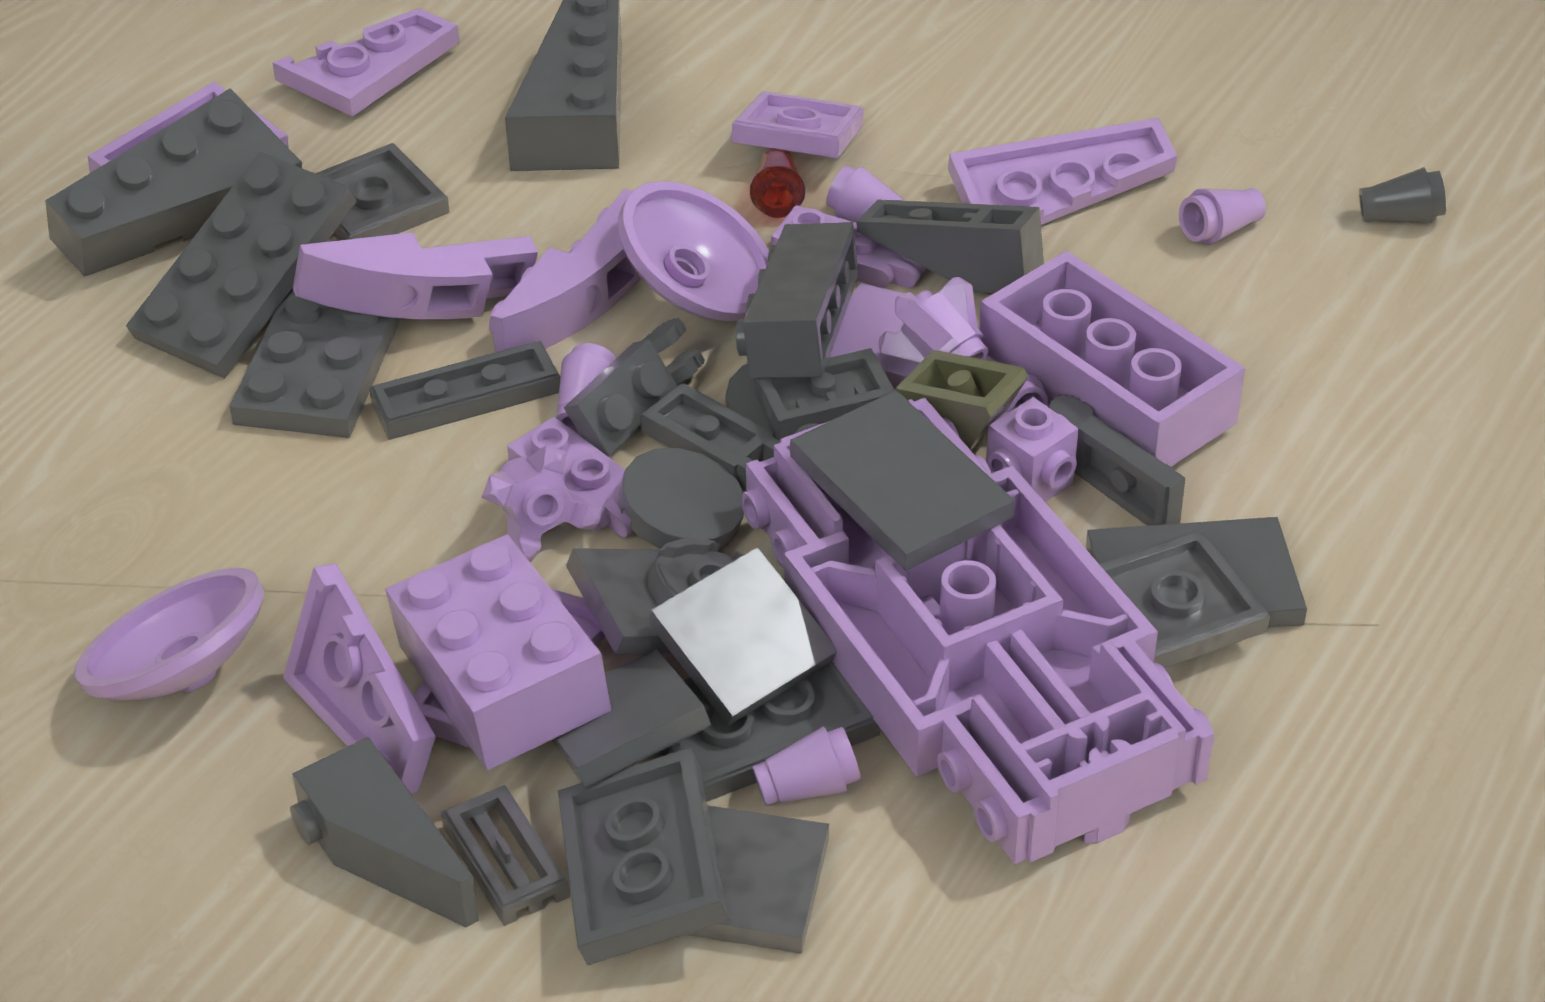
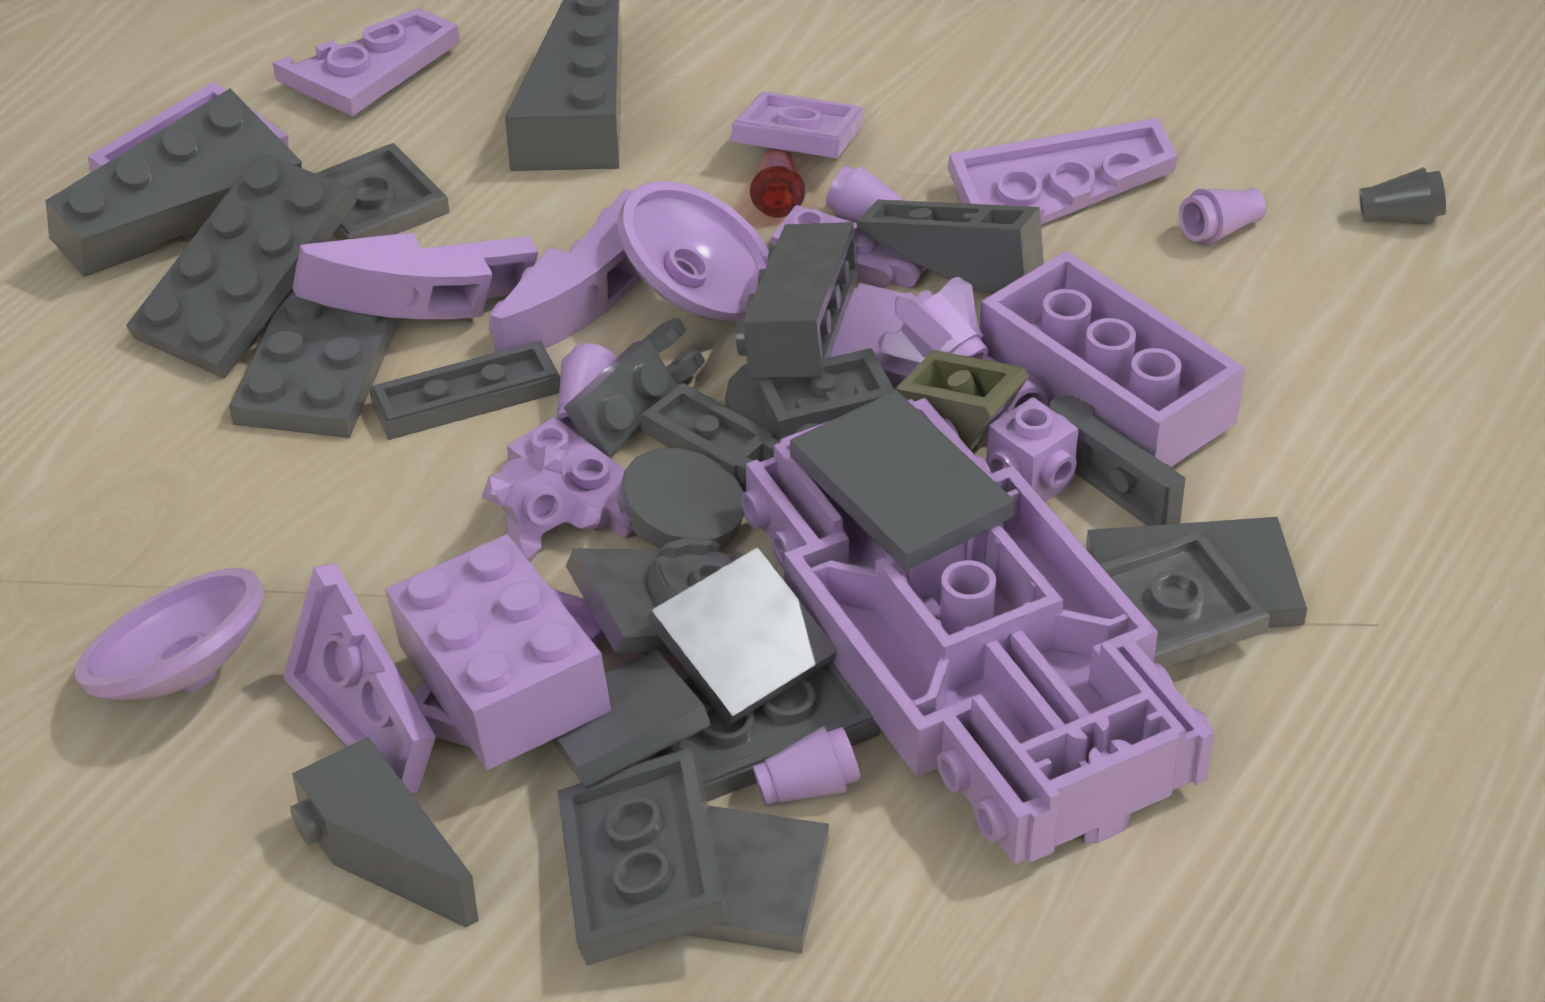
flat silver tile [441,785,569,926] -> none

